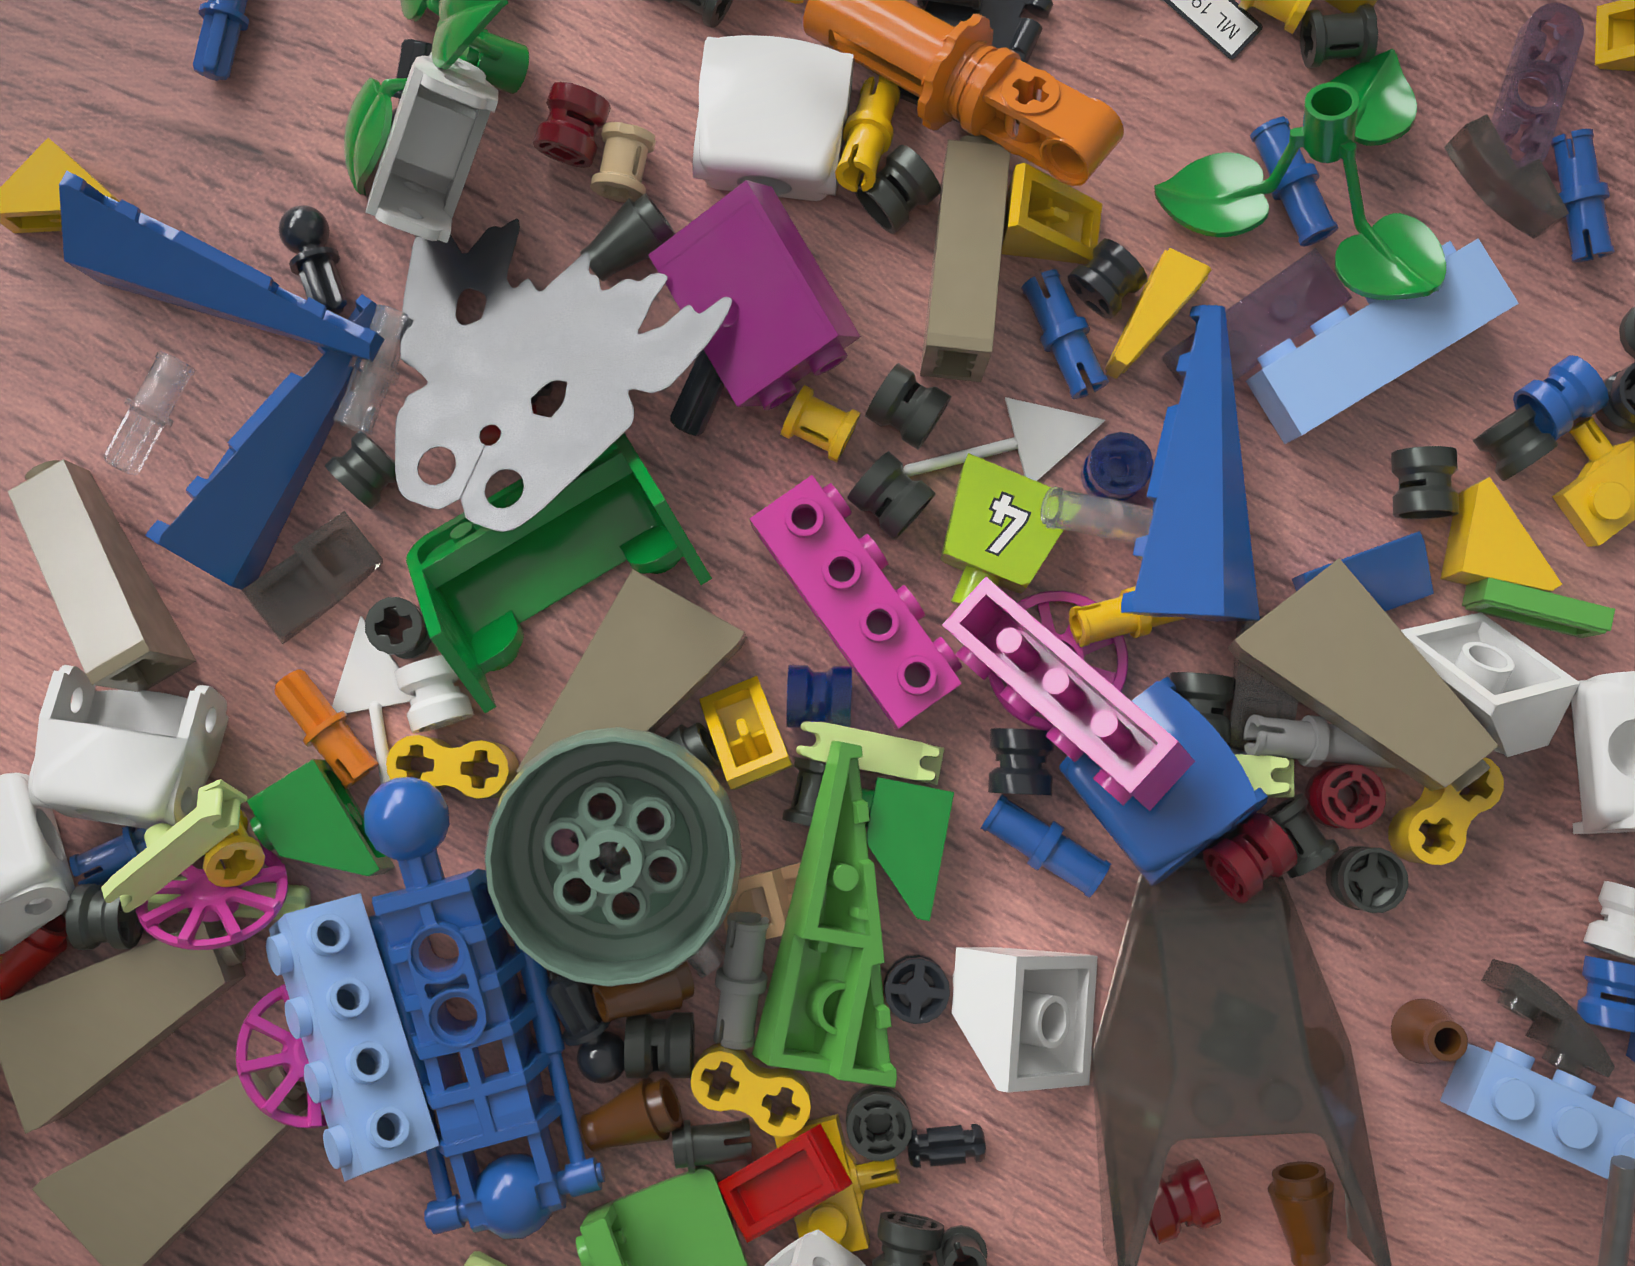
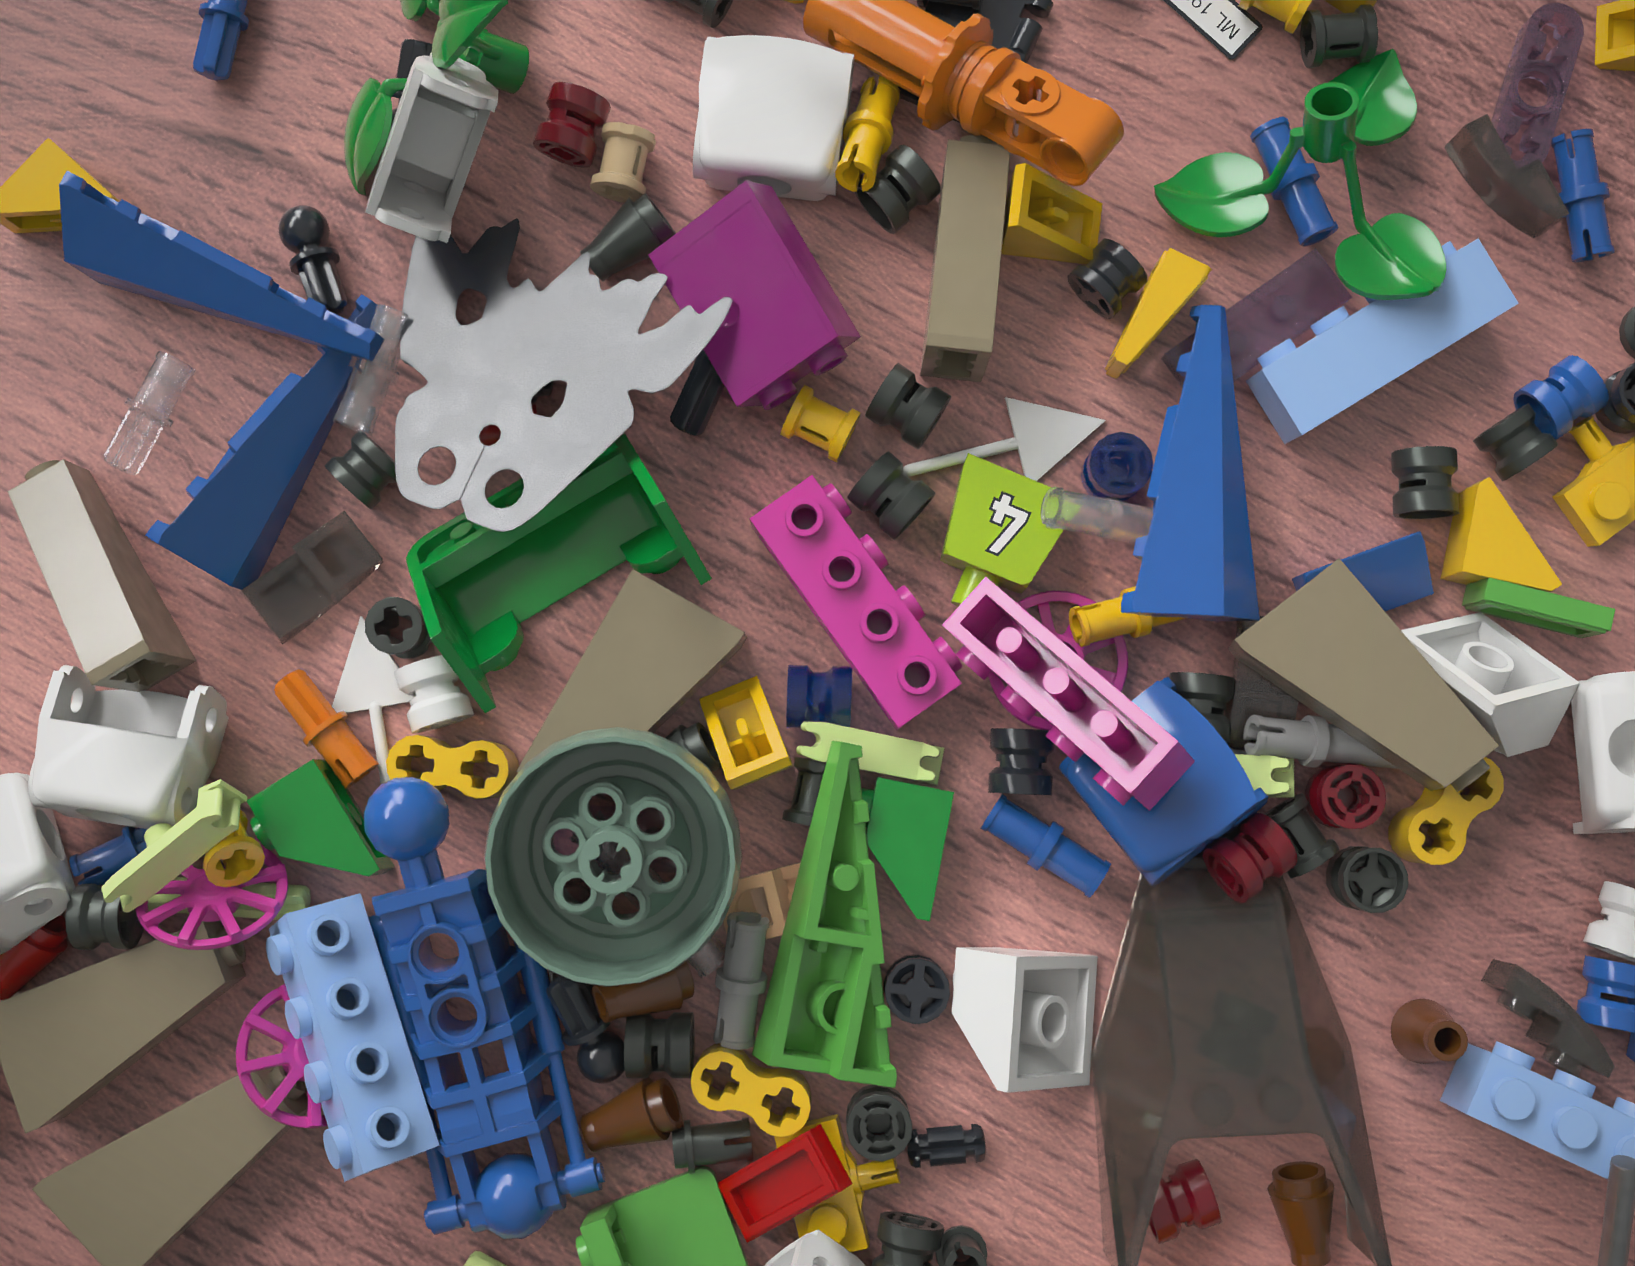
blue pin [1021,269,1109,399] -> none

